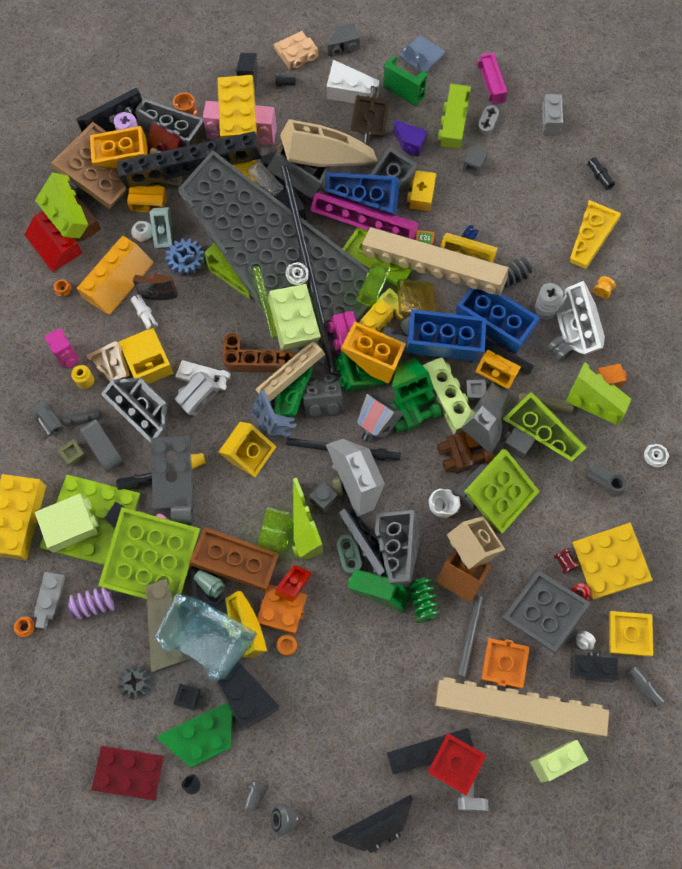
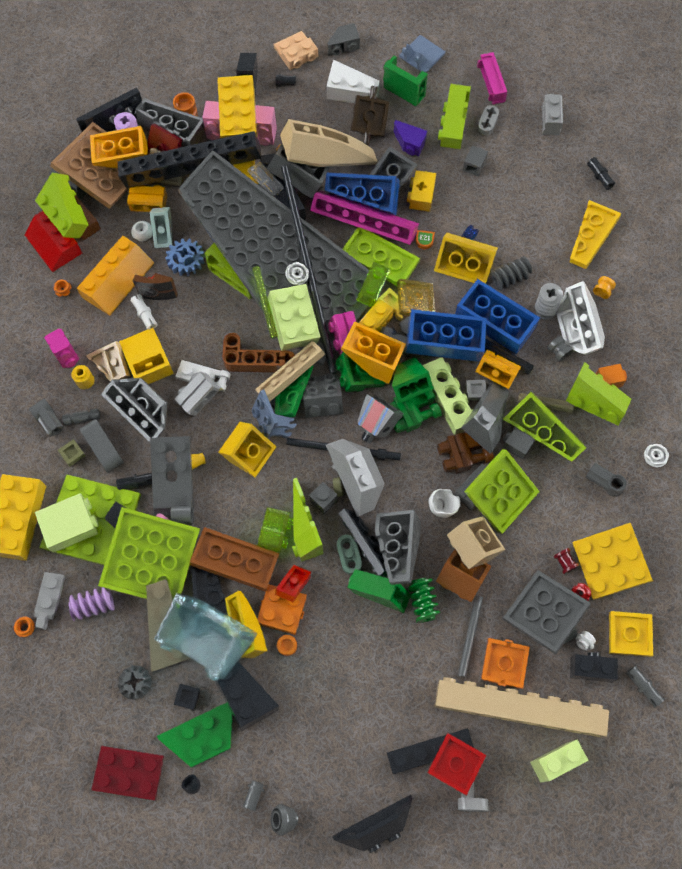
sand green cone [194,570,225,598] -> none
tan brick [362,227,508,295] -> none

